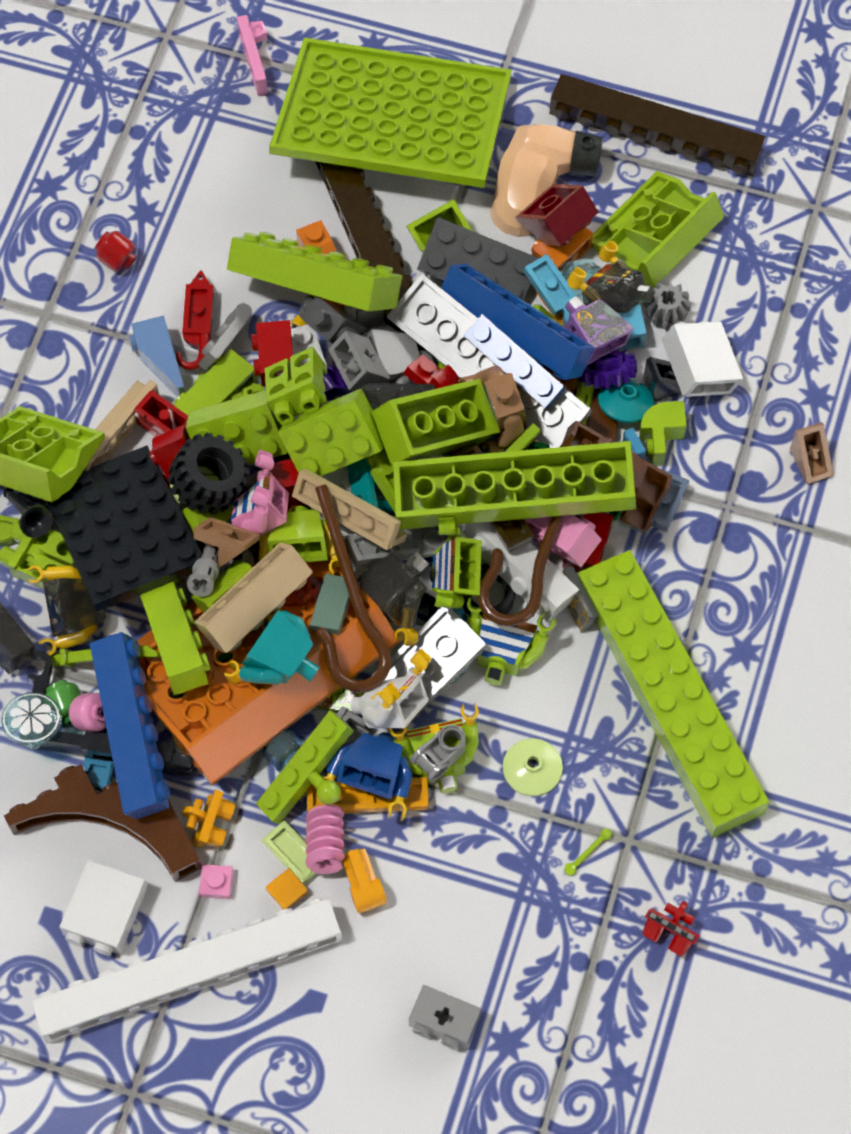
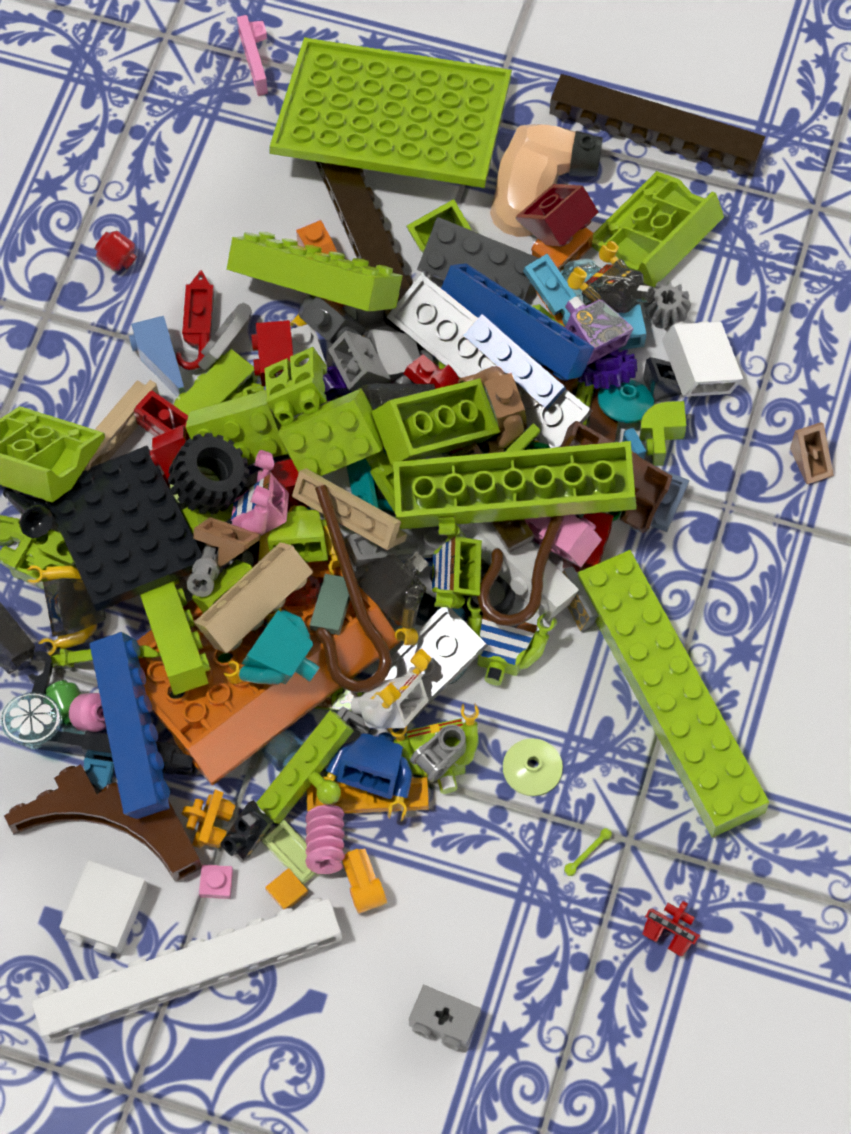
none -> black hips [220,800,274,860]

